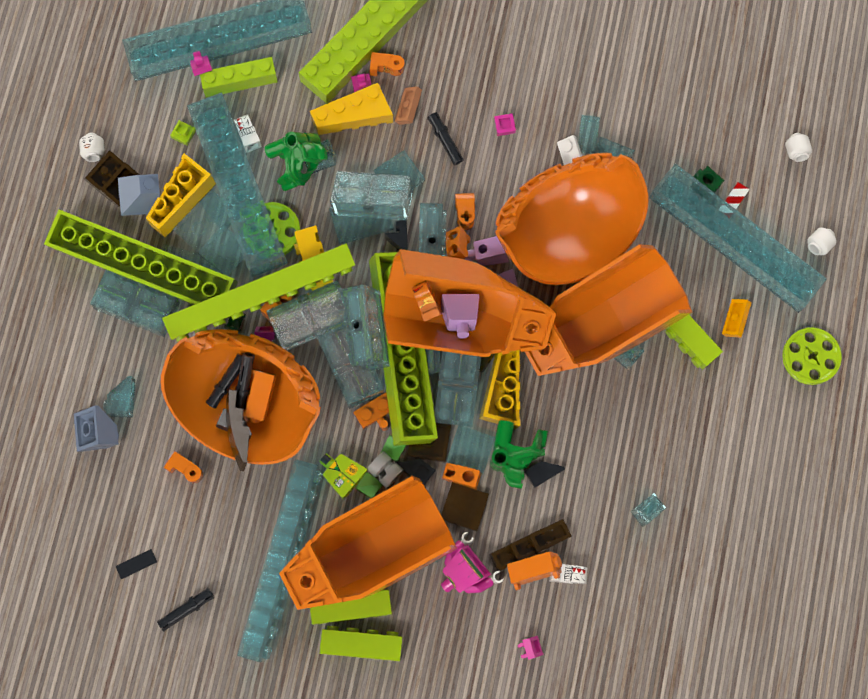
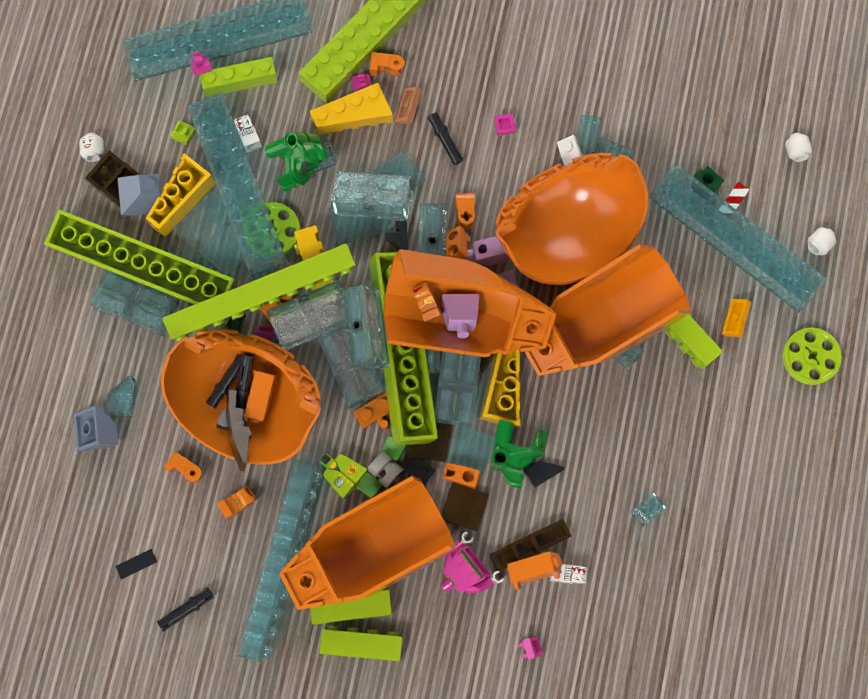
none -> orange leg [217,486,257,521]

